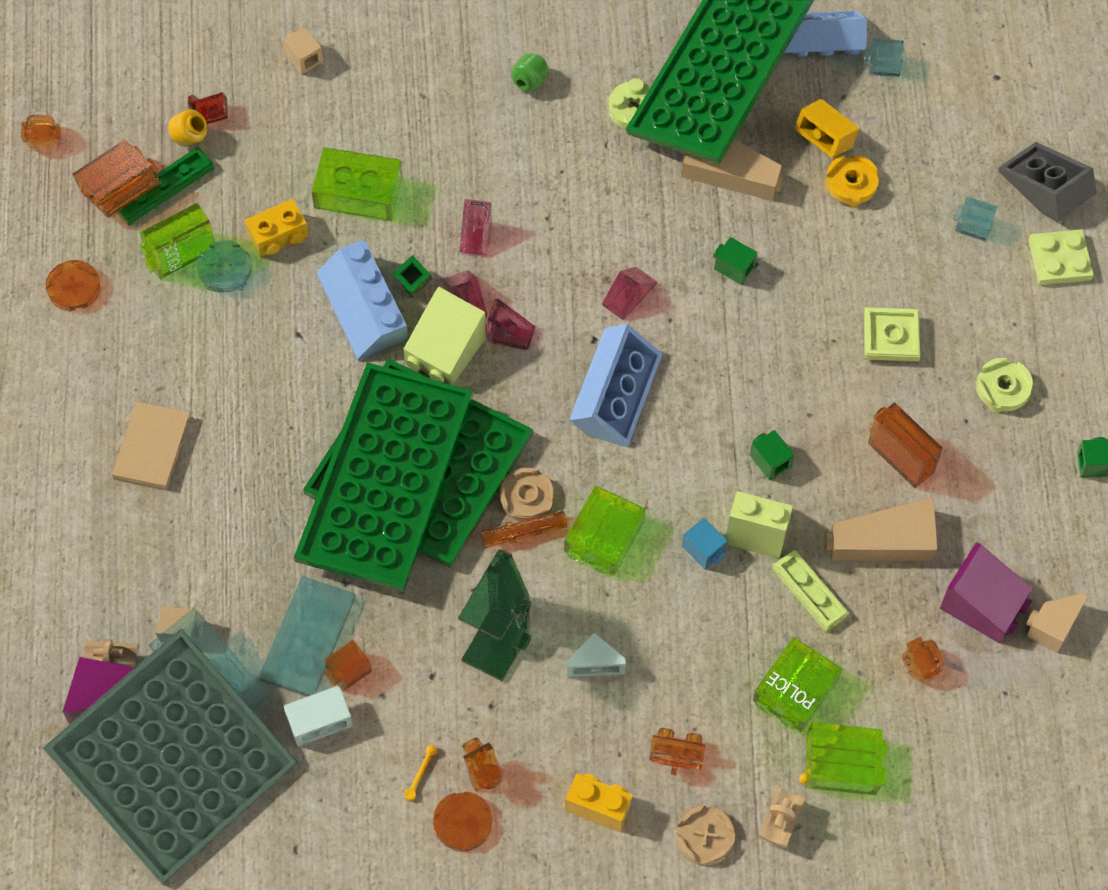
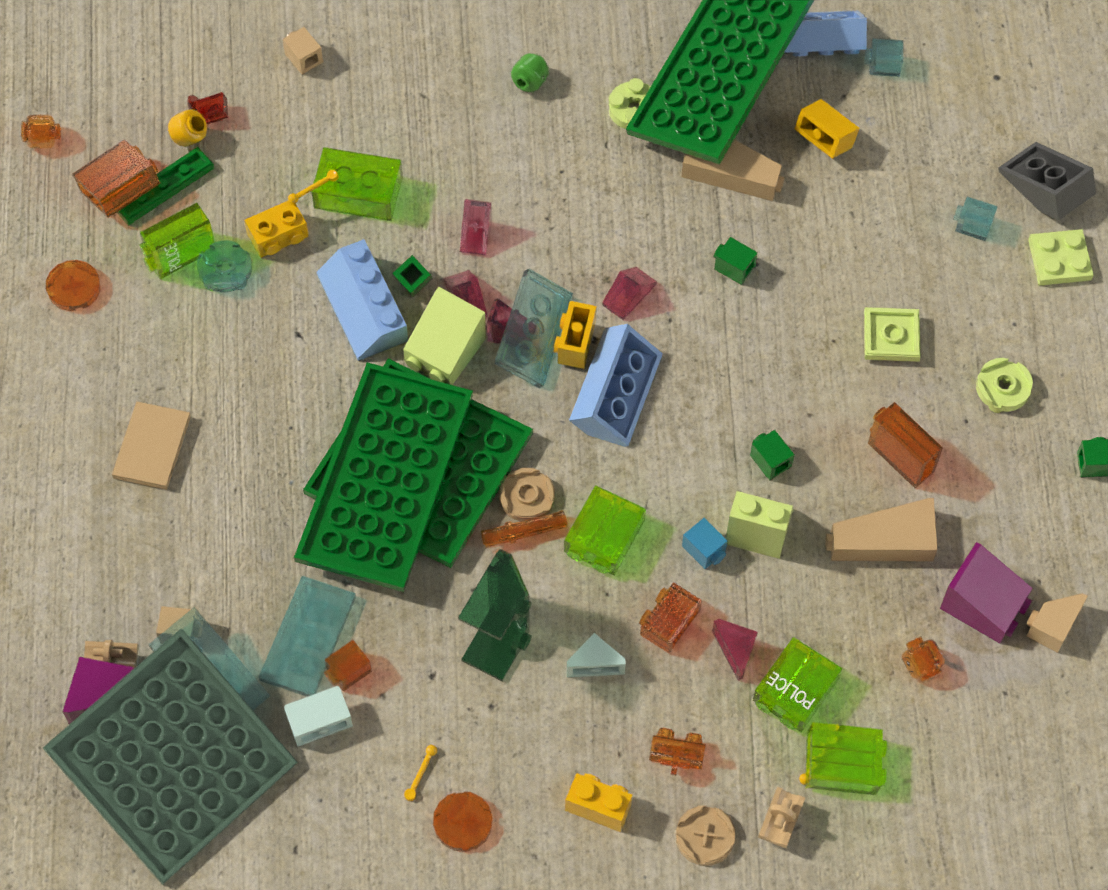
clear orange hips [462,737,502,792] -> none
yellowish green tile [772,549,849,632] -> none
yellow plate [825,155,879,207] -> none
none -> yellow hinge [288,170,339,204]
none -> clear light blue tile [494,269,573,388]
none -> yellow brick [553,301,597,369]
none -> clear orange brick [639,582,702,653]
none -> clear pink slope [712,619,758,680]

